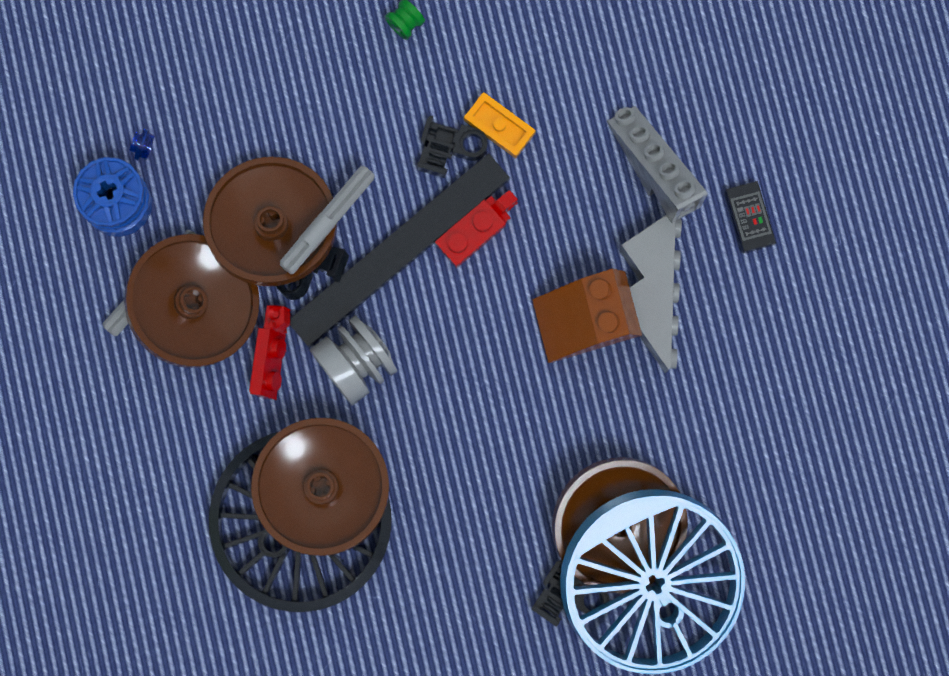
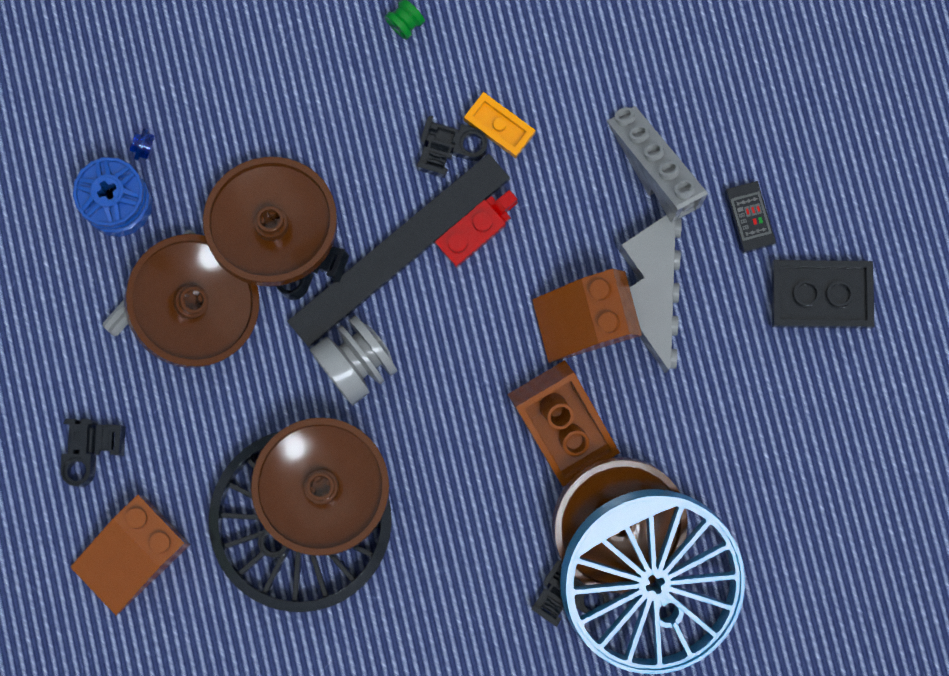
red hinge [249,305,290,400] -> none
light grey axle [280,166,375,274] -> none
none -> black piece [61,419,126,487]
none -> dark orange slope [70,495,191,616]
none -> dark orange slope [507,360,620,487]
none -> black plate [772,260,874,329]

